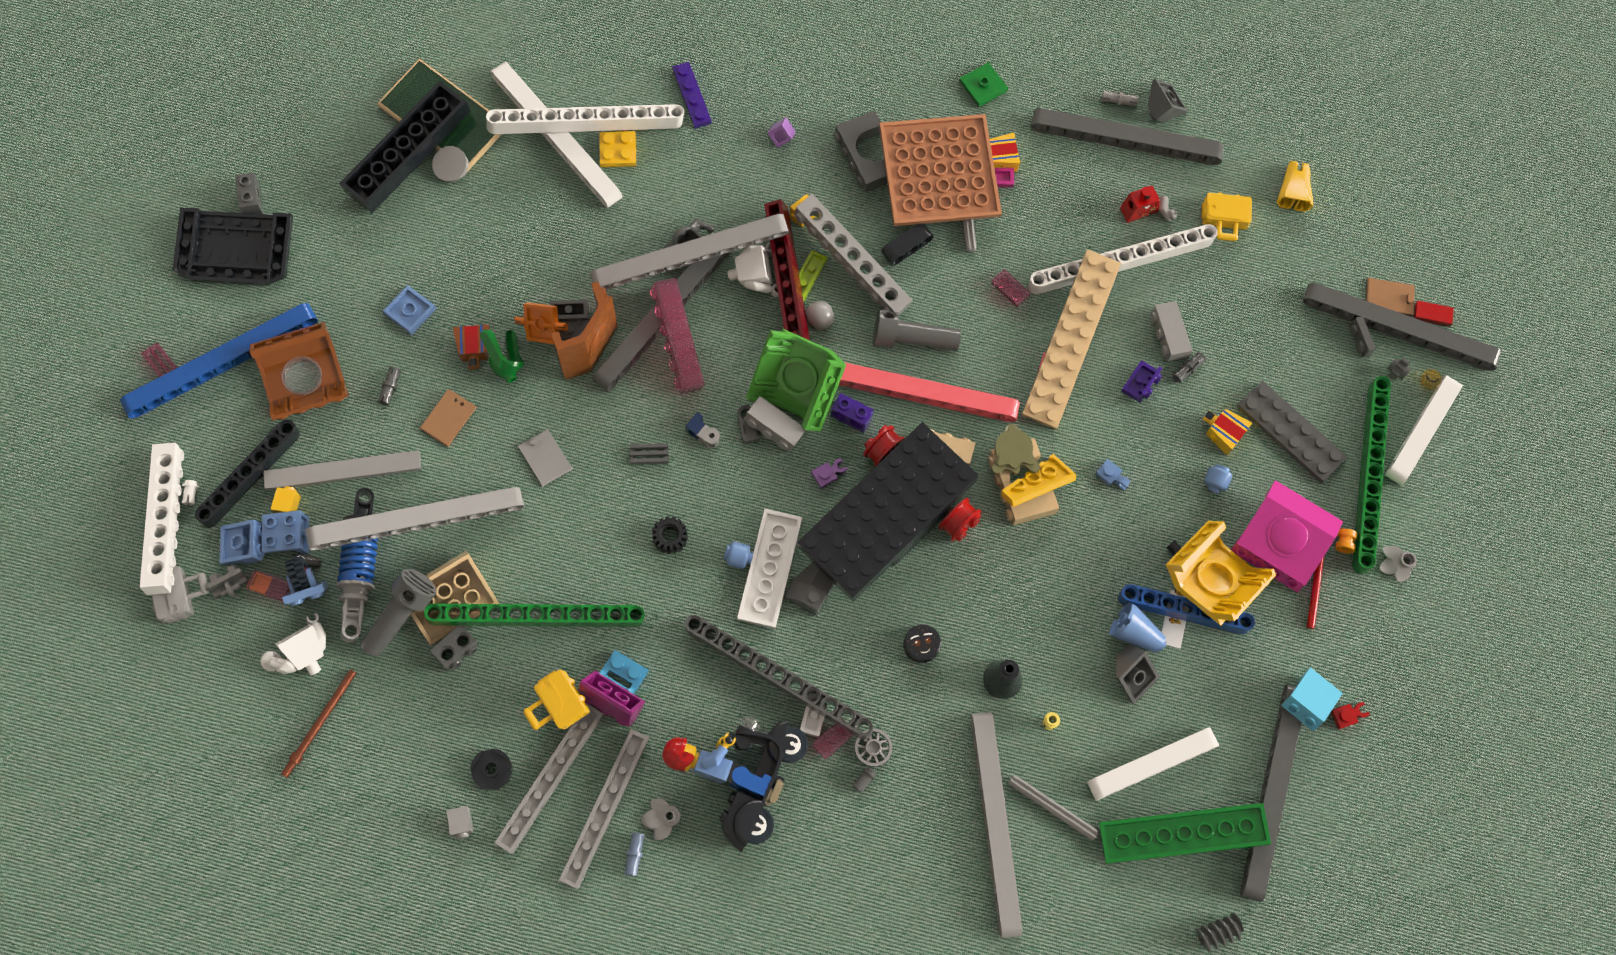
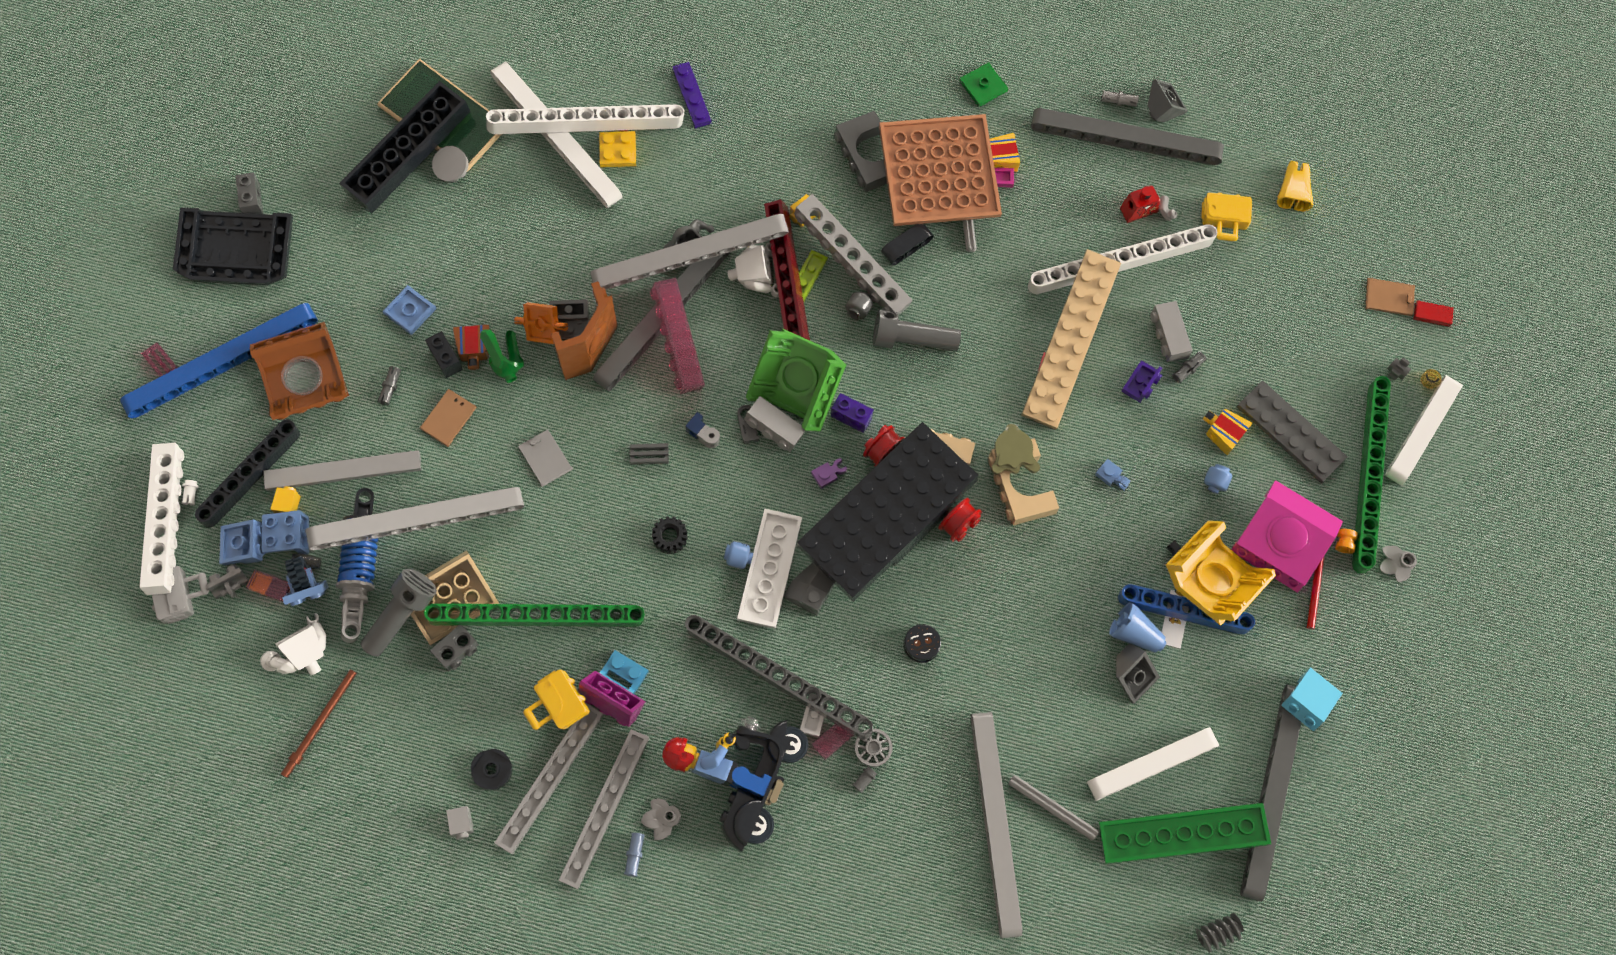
medium lavender panel [767,117,796,148] -> none
light grey hair [805,301,835,331] -> none
coral beam [839,362,1020,422] -> none
black cone [983,660,1023,699] -> none
clear pink plate [991,269,1031,307] -> none
yellow wing [1002,454,1076,507] -> none
light yellow pin [1042,712,1060,730] -> none
dark grey beam [1303,283,1501,371] -> none
red plate [1330,702,1370,730] -> none
dark grey plate [1350,316,1376,358] -> none
none -> black brick [425,331,463,378]
none -> dark grey head [845,292,873,320]

